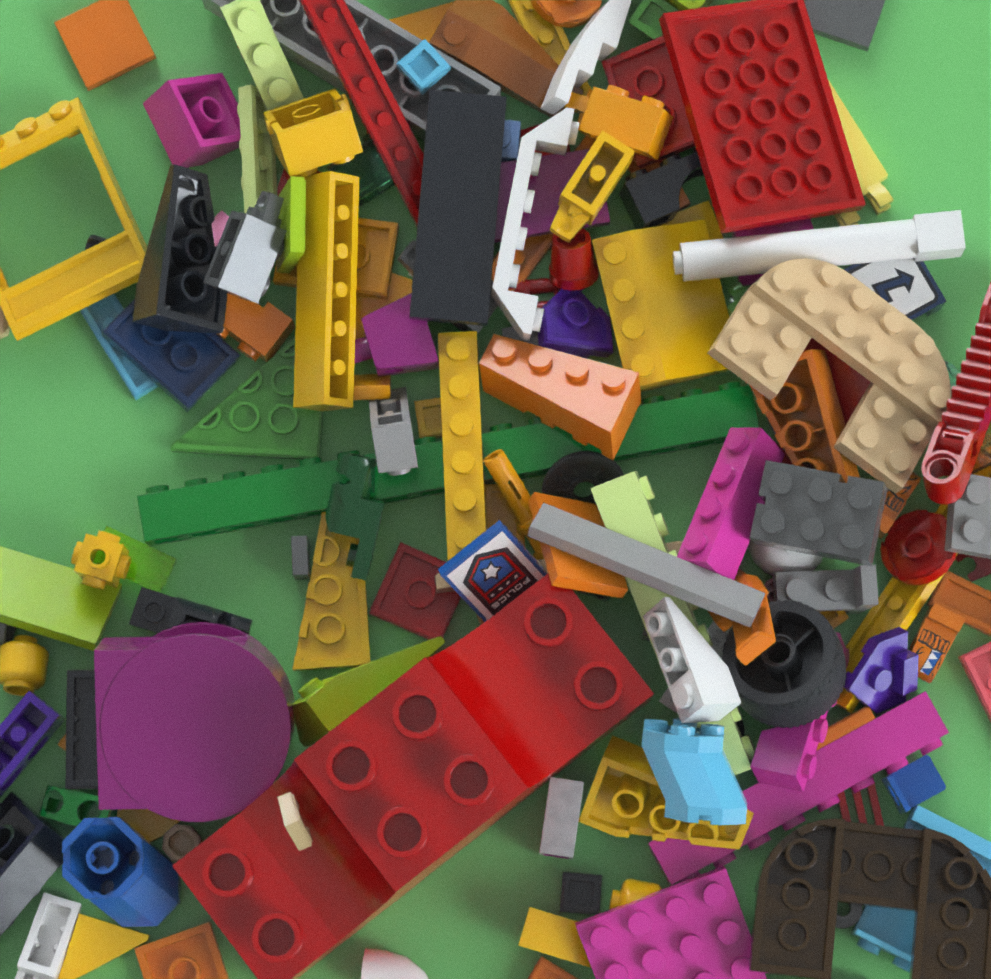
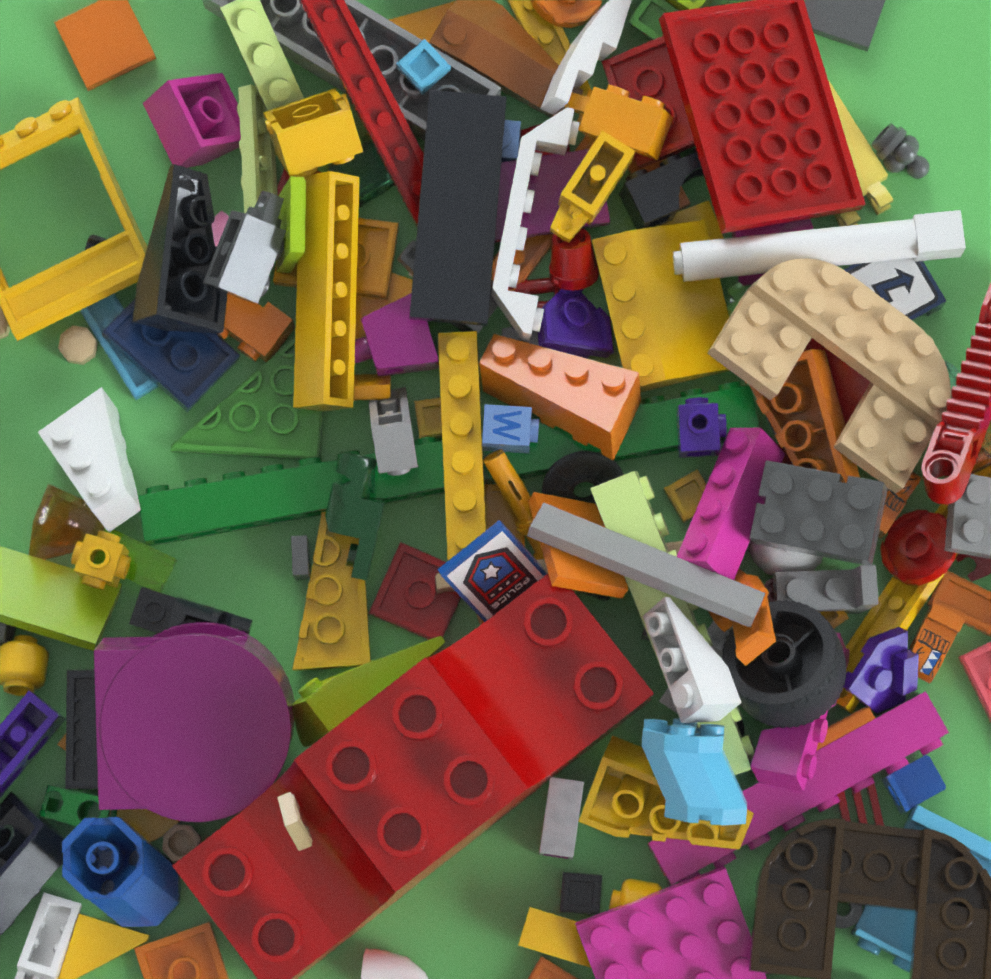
none -> clear orange slope [29,484,105,560]
none -> white wedge [38,387,141,532]
none -> tan tile [58,326,98,365]
none -> medium blue brick [482,404,539,453]
none -> yellow tile [664,469,707,523]
none -> dark purple brick [676,397,727,458]
none -> dark grey piece [871,123,929,179]

